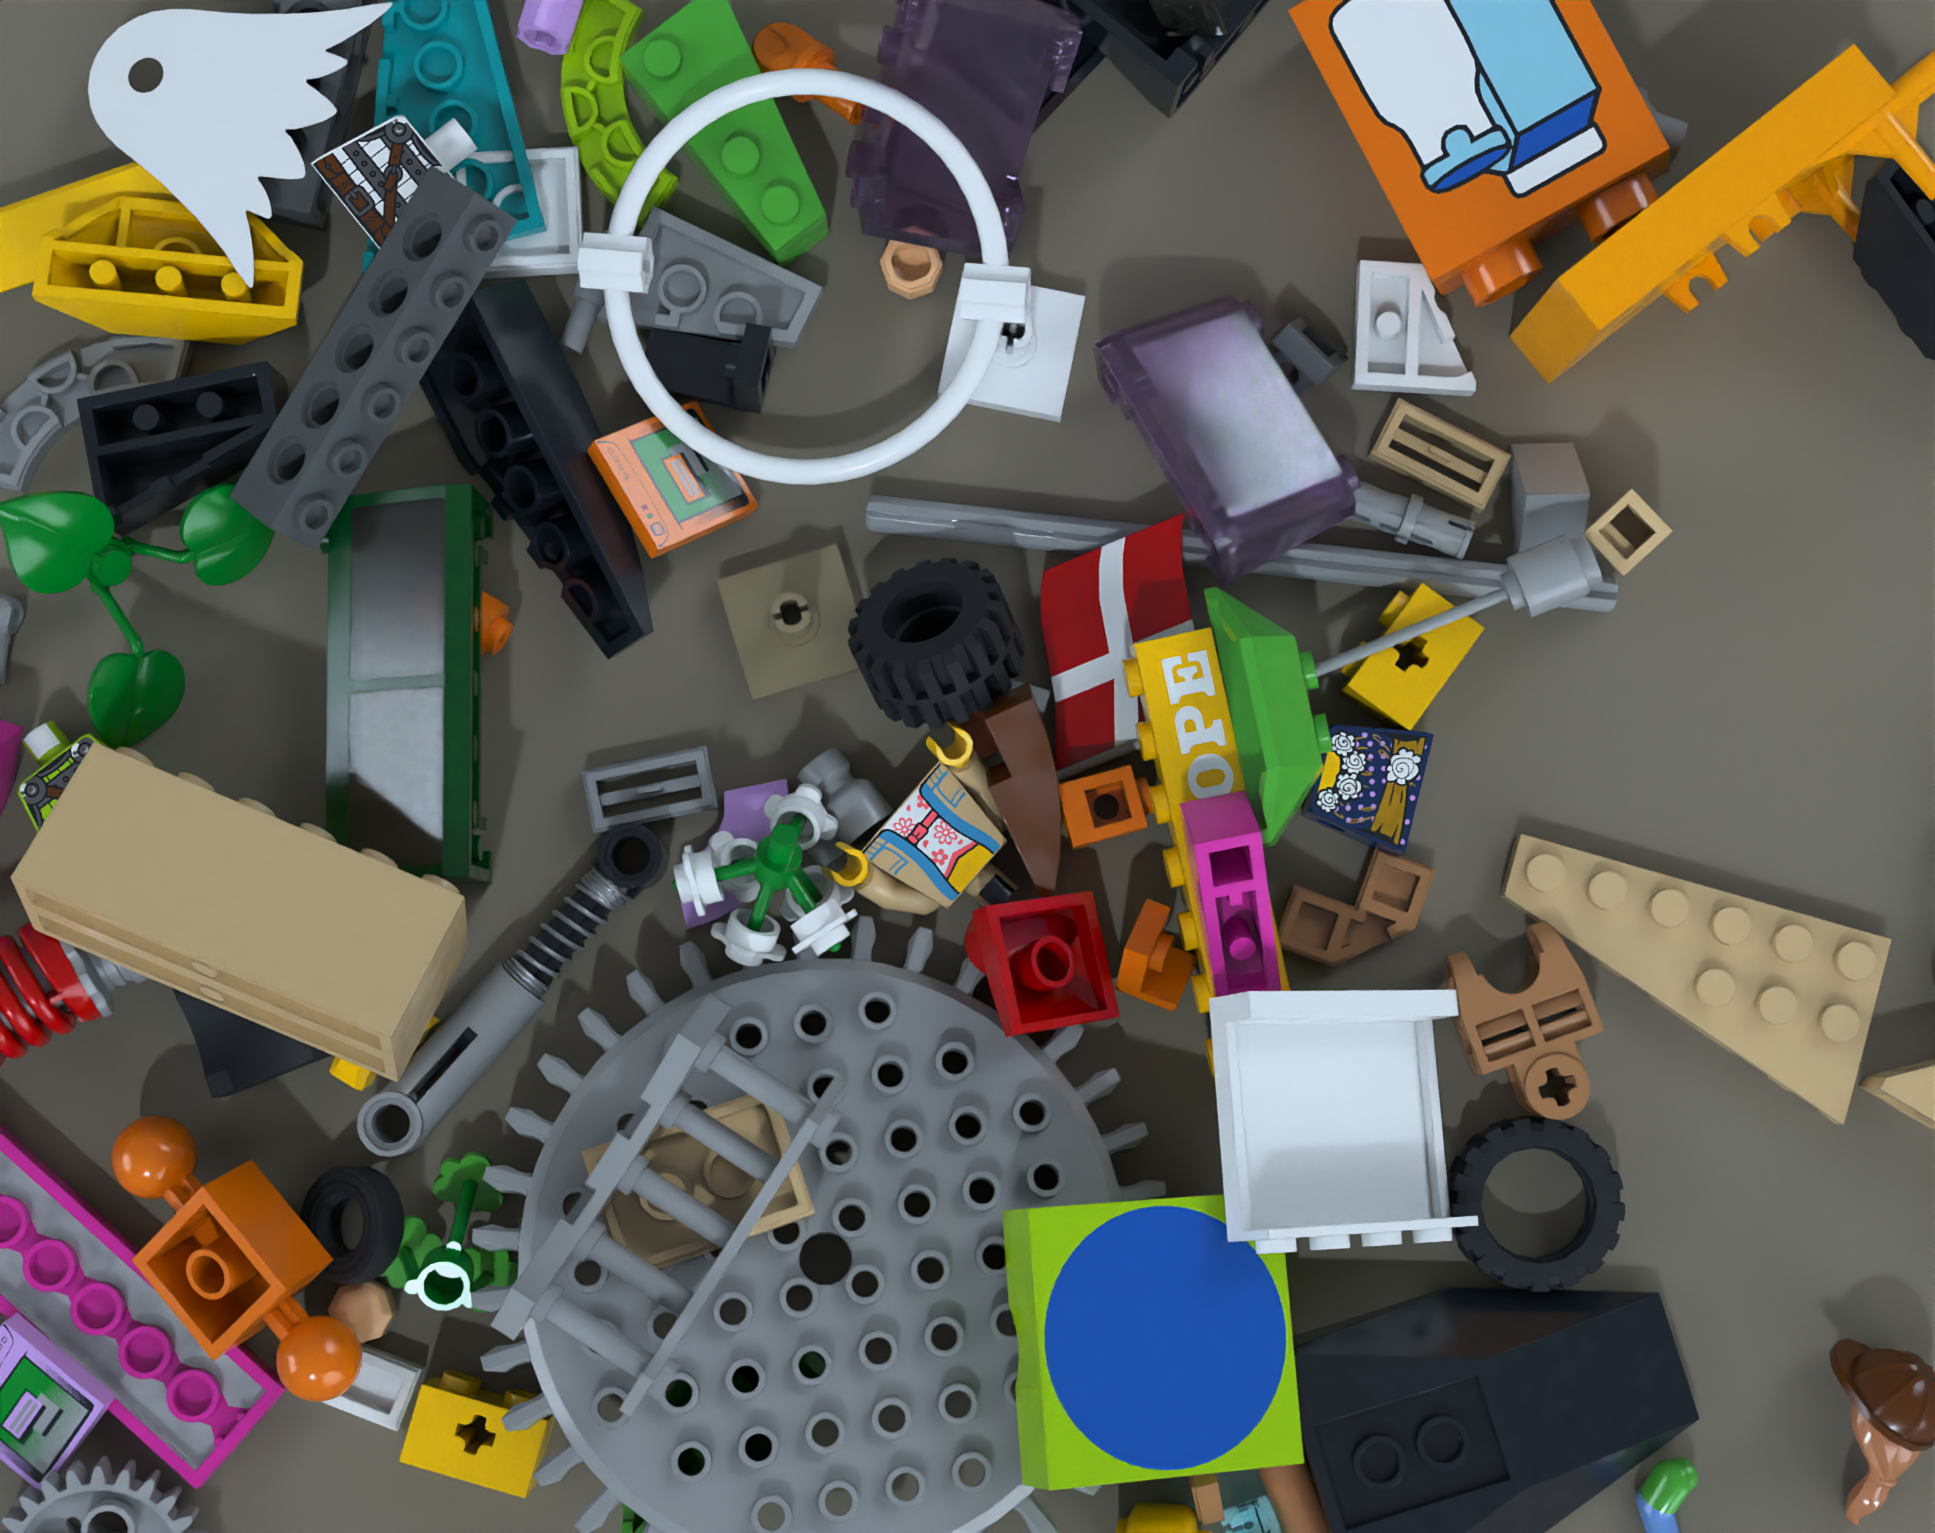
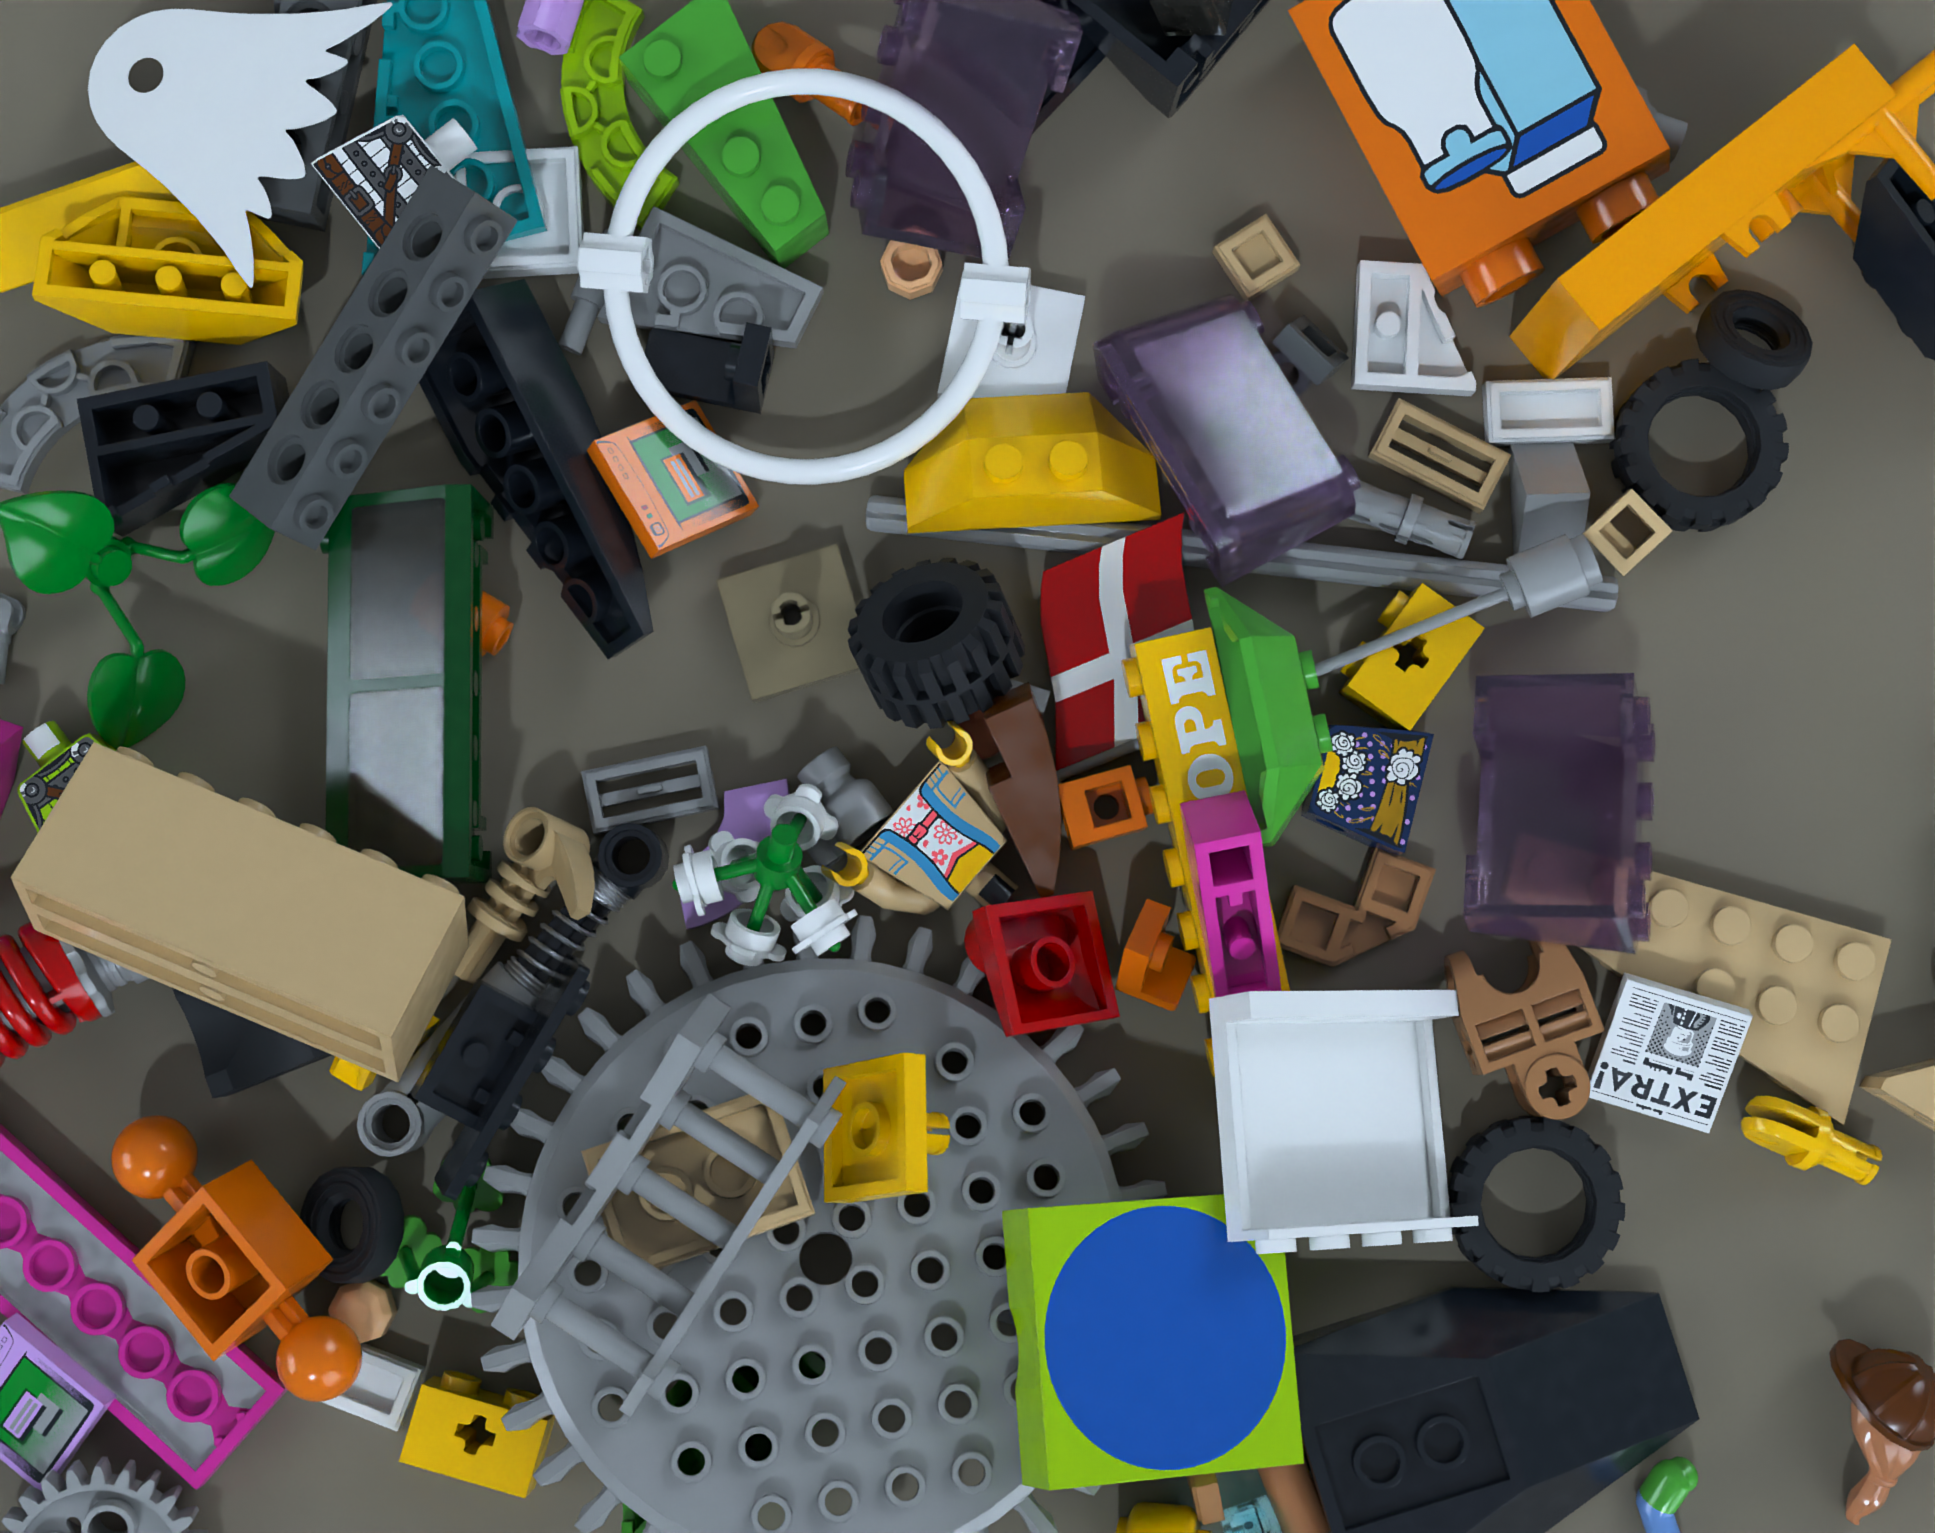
none -> black bracket [411,953,590,1201]
none -> tan piece [454,807,595,984]
none -> yellow tile [823,1053,950,1203]
none -> yellow wedge [903,392,1161,533]
none -> tan tile [1212,214,1300,303]
none -> clear purple windscreen [1463,673,1656,955]
none -> white tile [1482,377,1615,447]
none -> white tile [1588,972,1753,1133]
none -> black tyre [1609,358,1789,532]
none -> black tyre [1696,289,1813,390]
none -> yellow arm [1741,1096,1882,1185]

